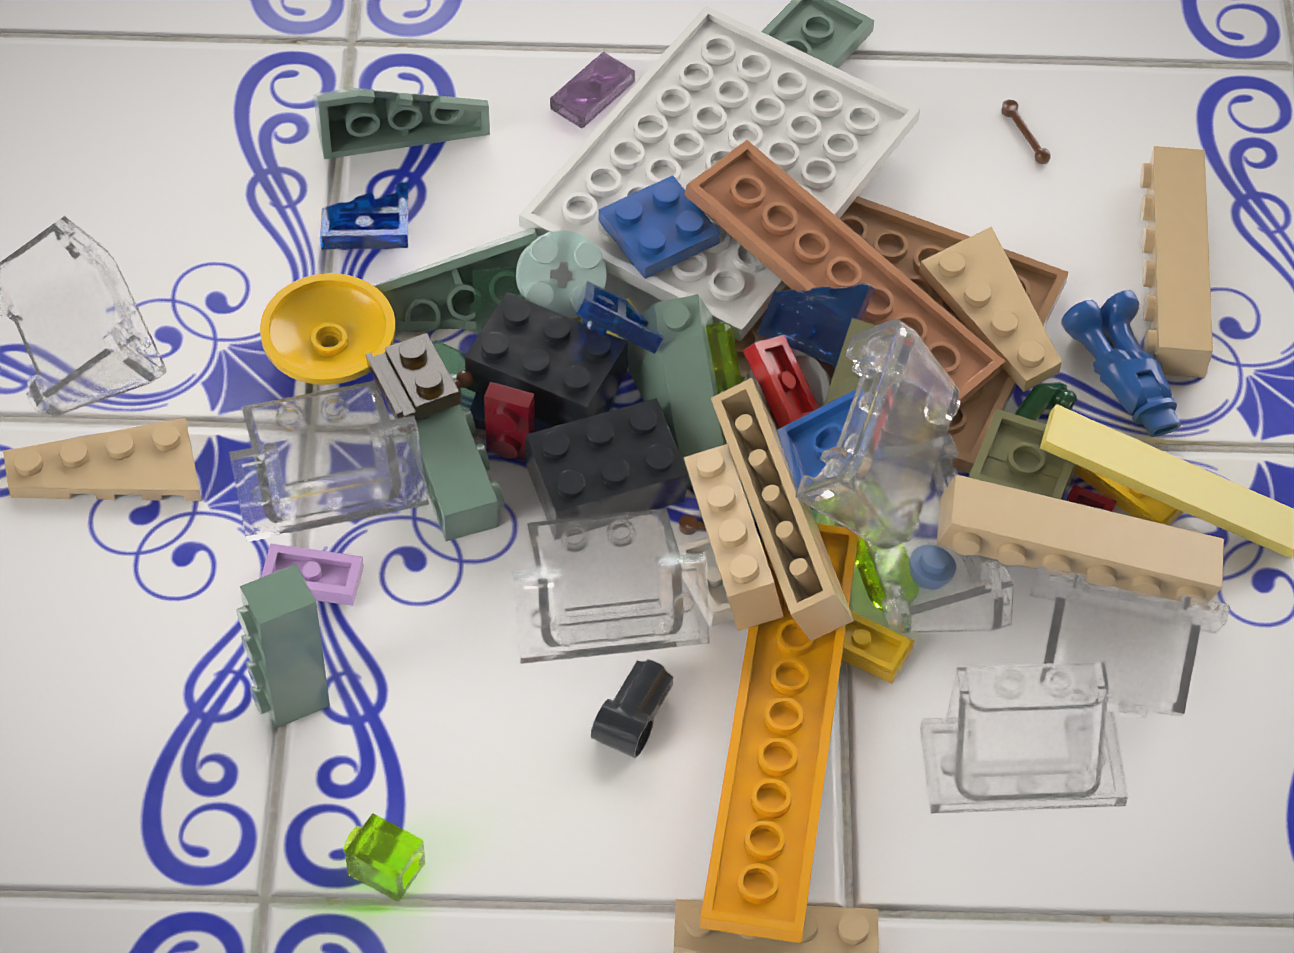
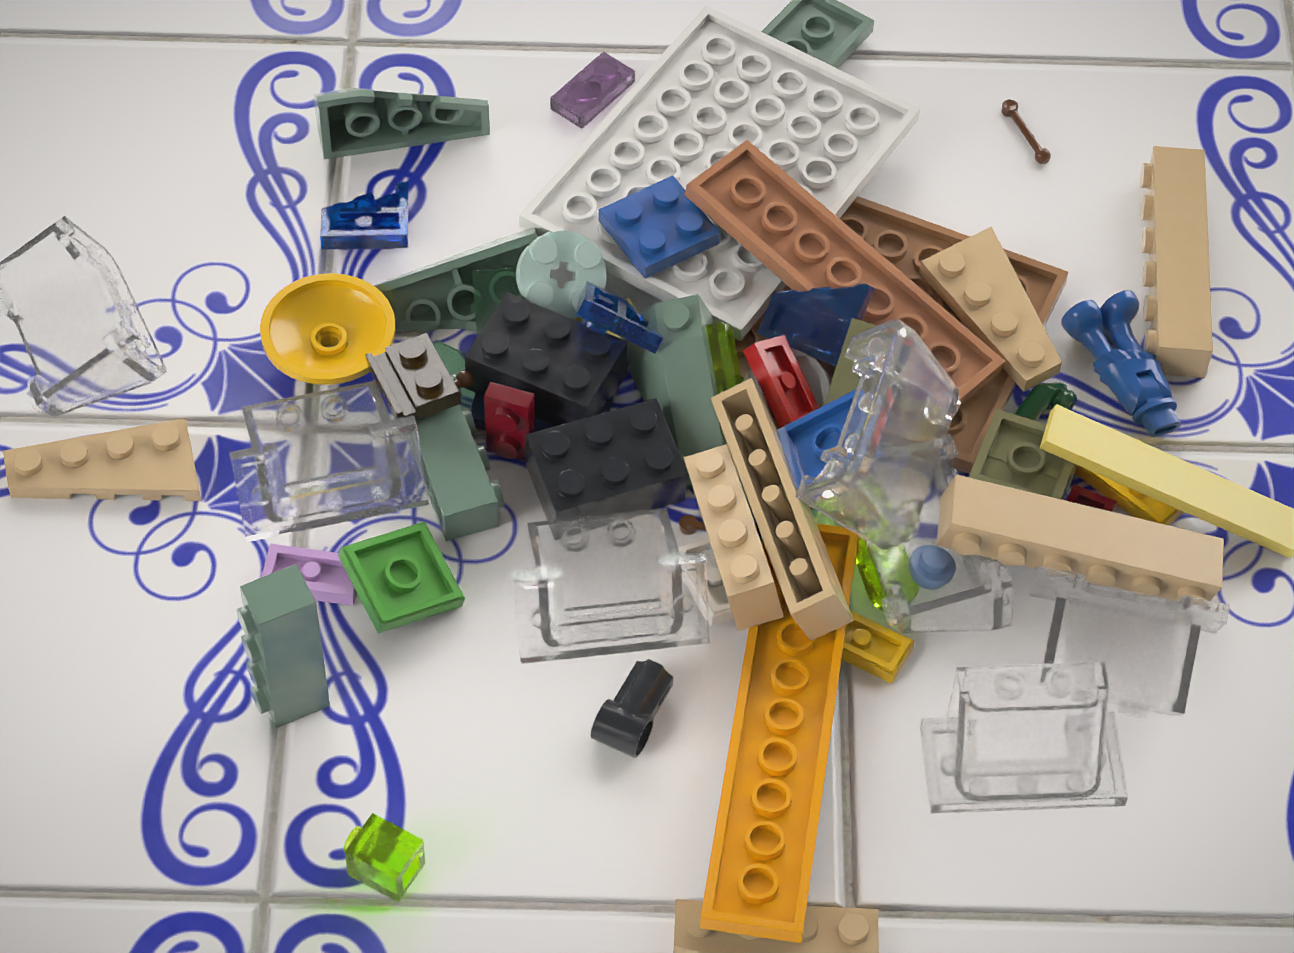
none -> bright green tile [338,521,465,634]

